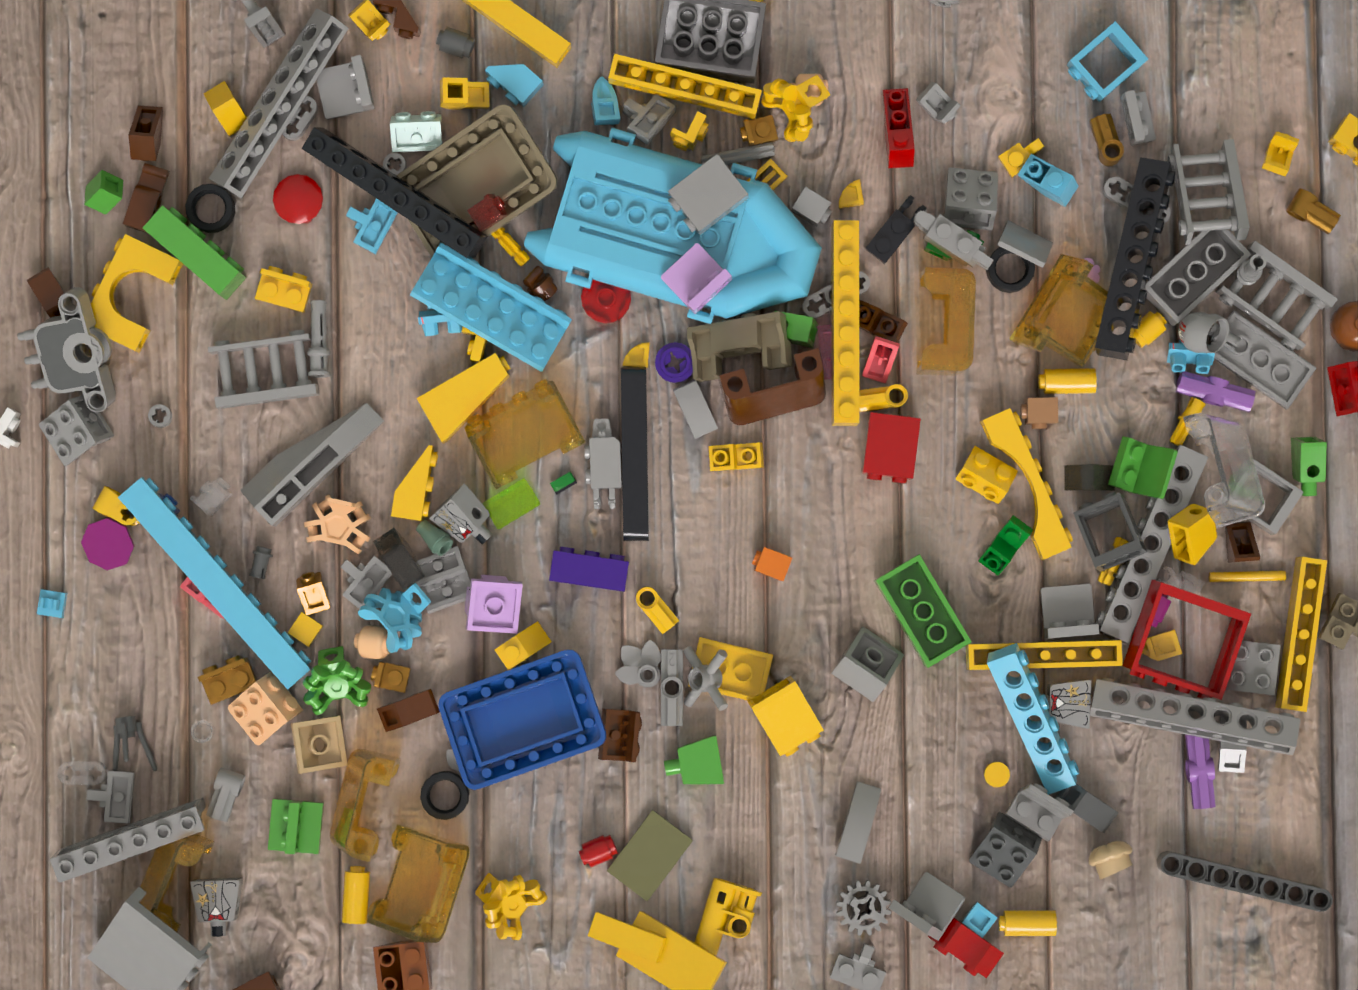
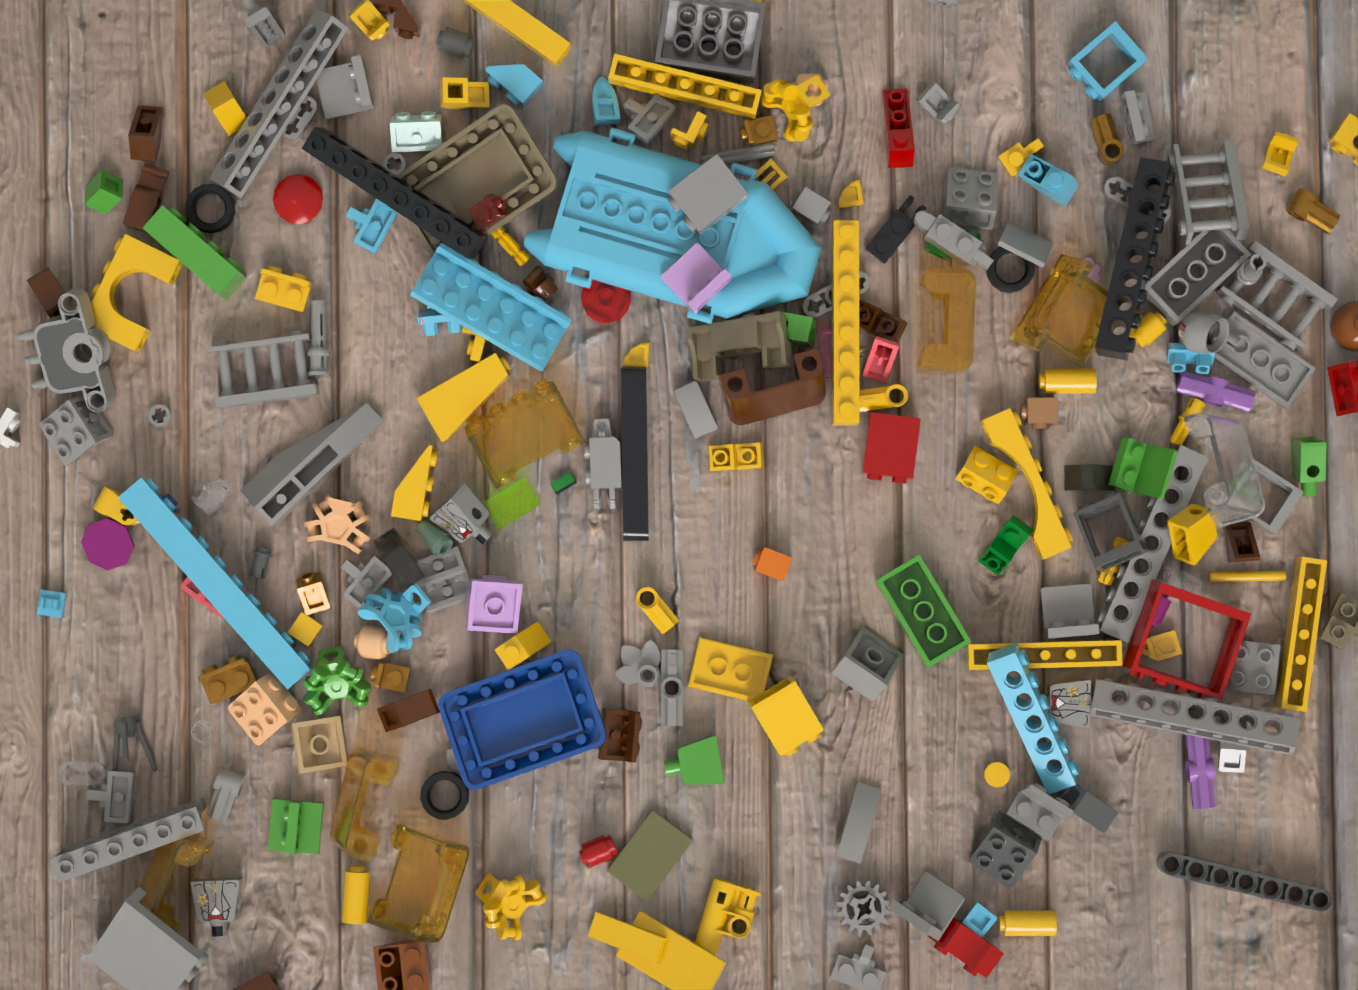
dark purple brick [549,546,629,592] -> none
dark purple gear [655,342,693,383] -> none
light grey bar [683,646,728,711] -> none
tan piece [1088,841,1132,880] -> none

